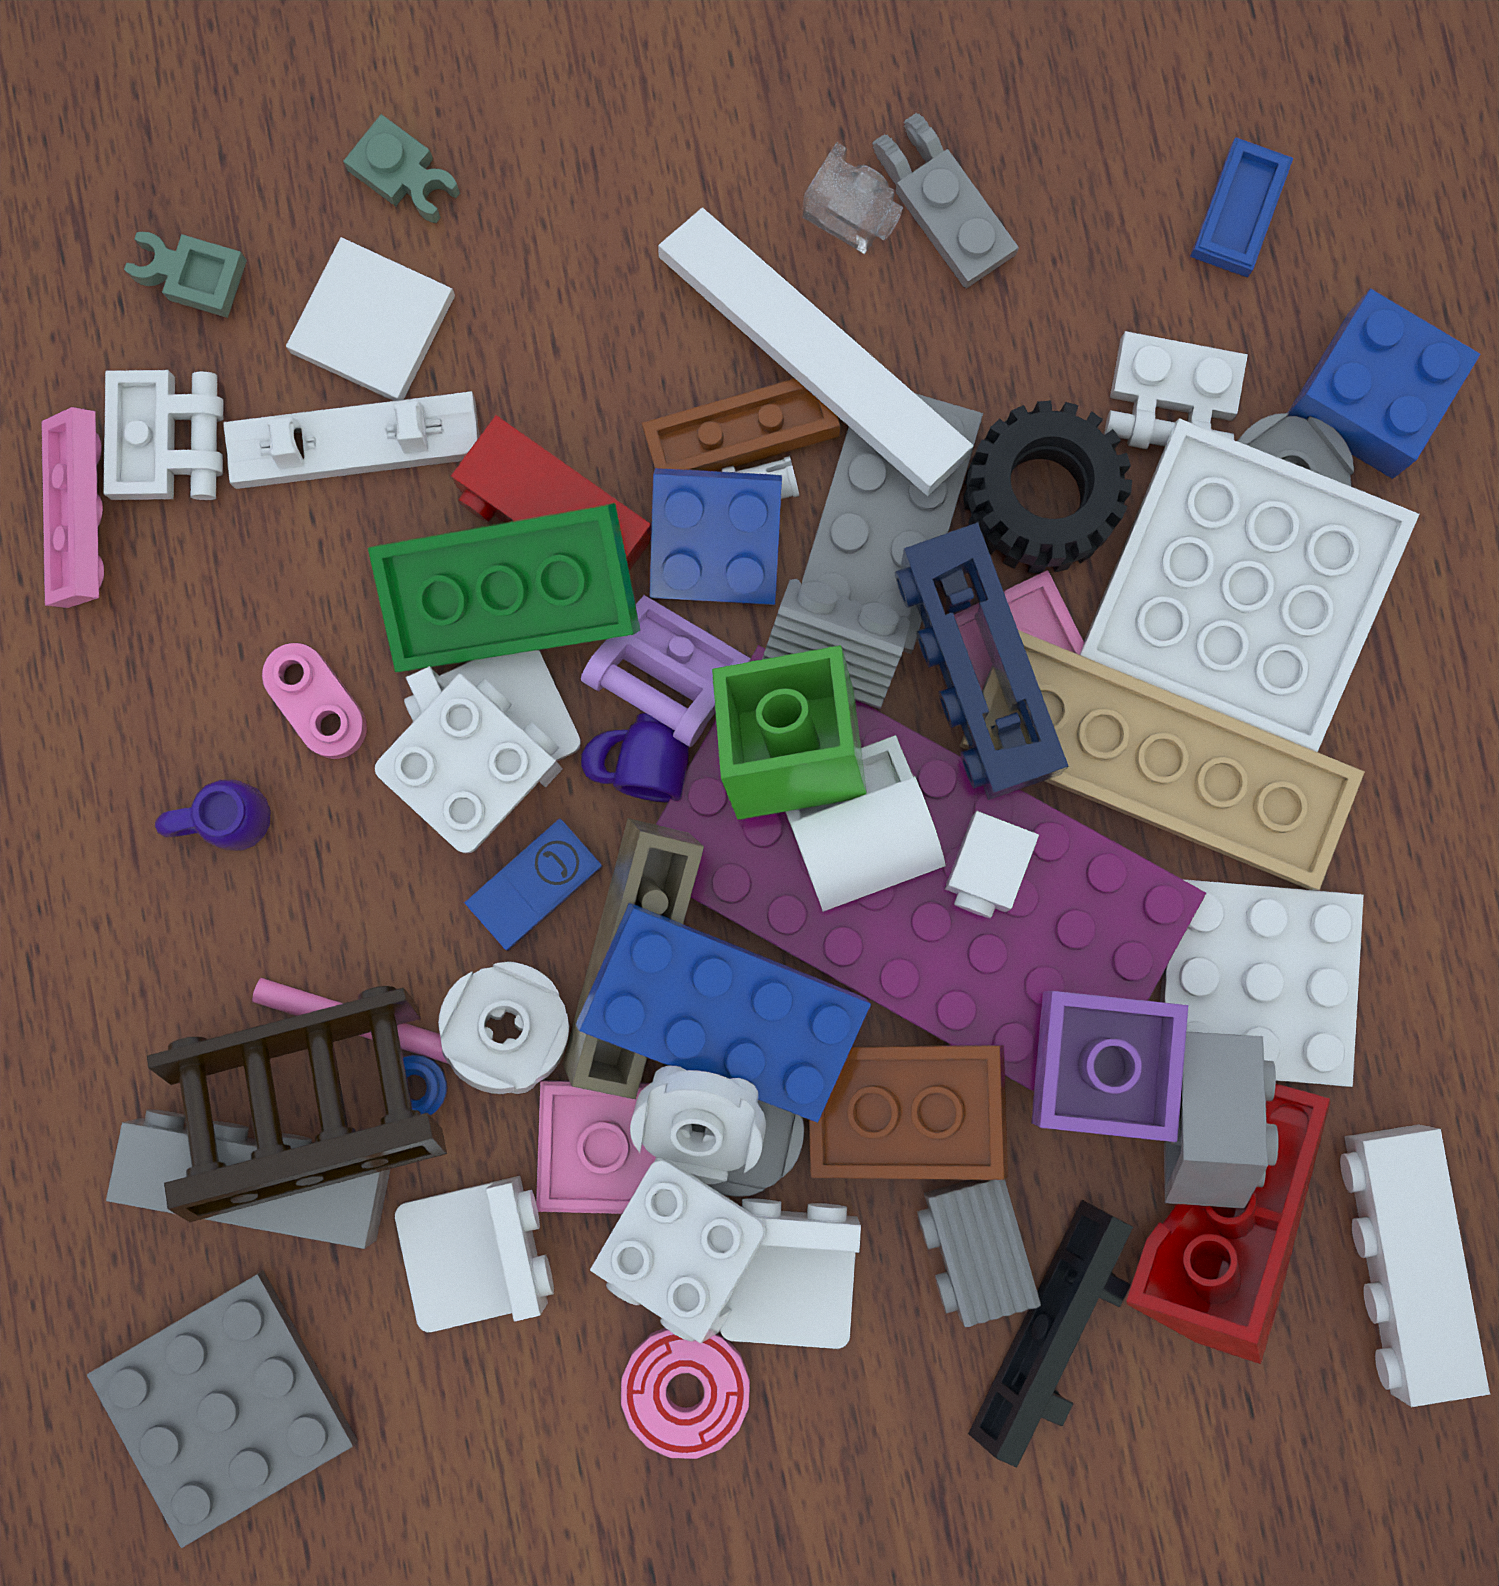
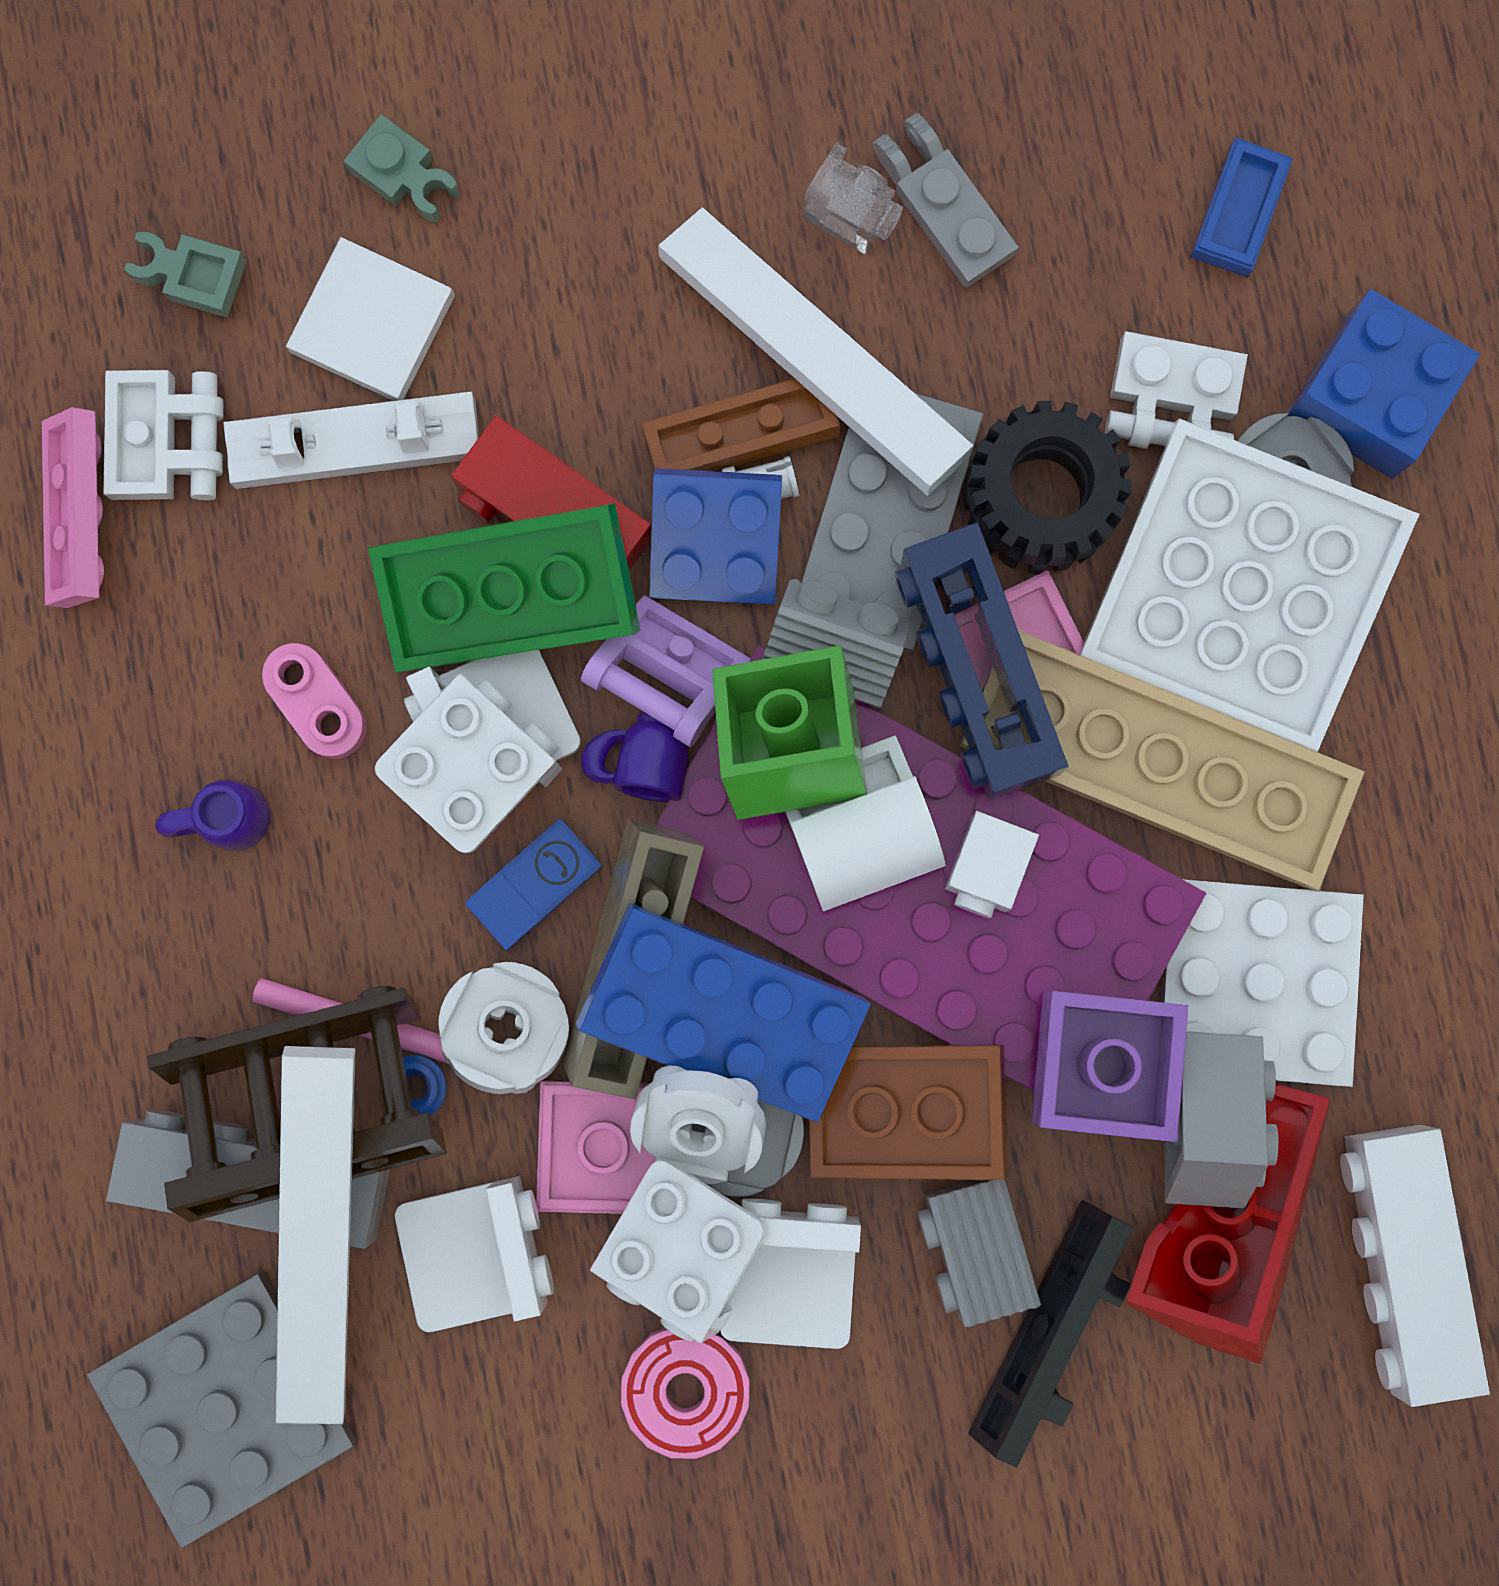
none -> white tile [276,1046,355,1424]

